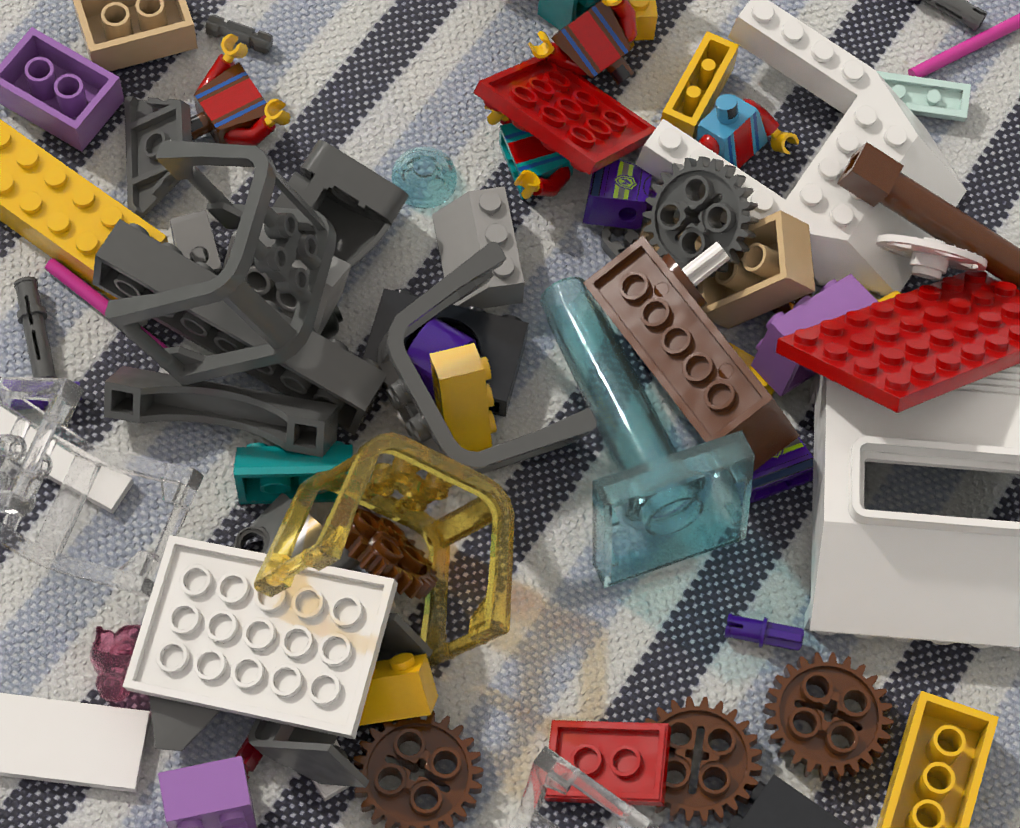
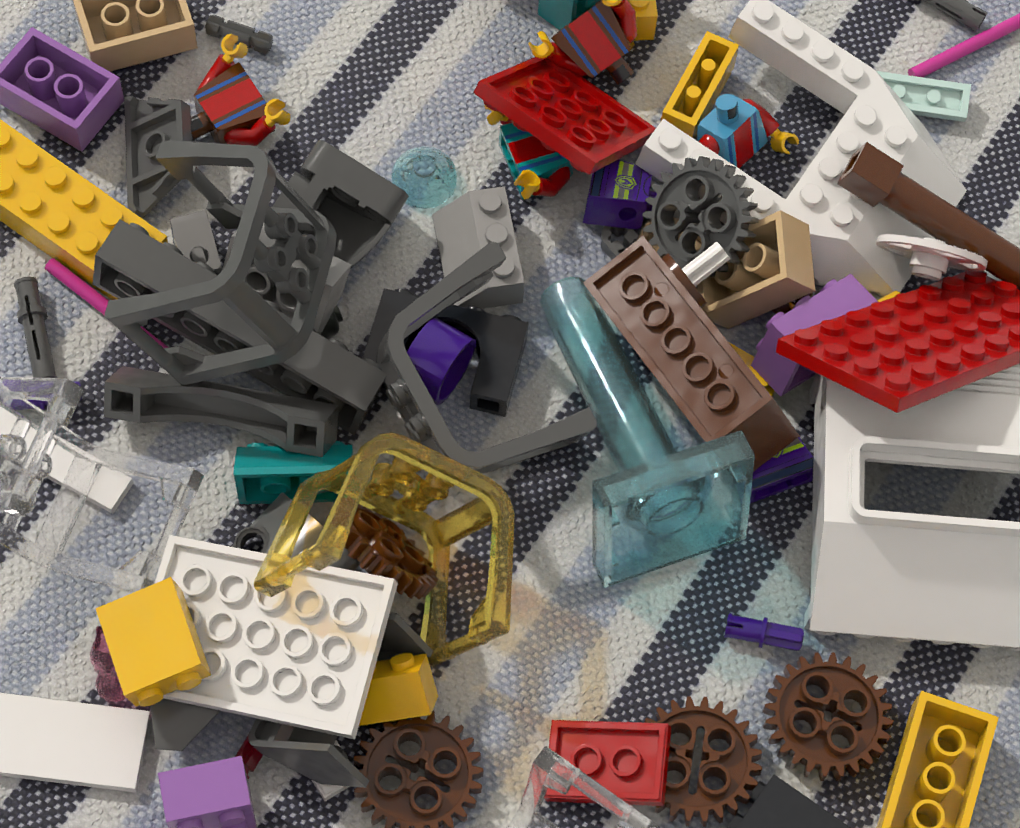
yellow brick [429,343,497,452] -> none
none -> yellow brick [95,577,211,707]

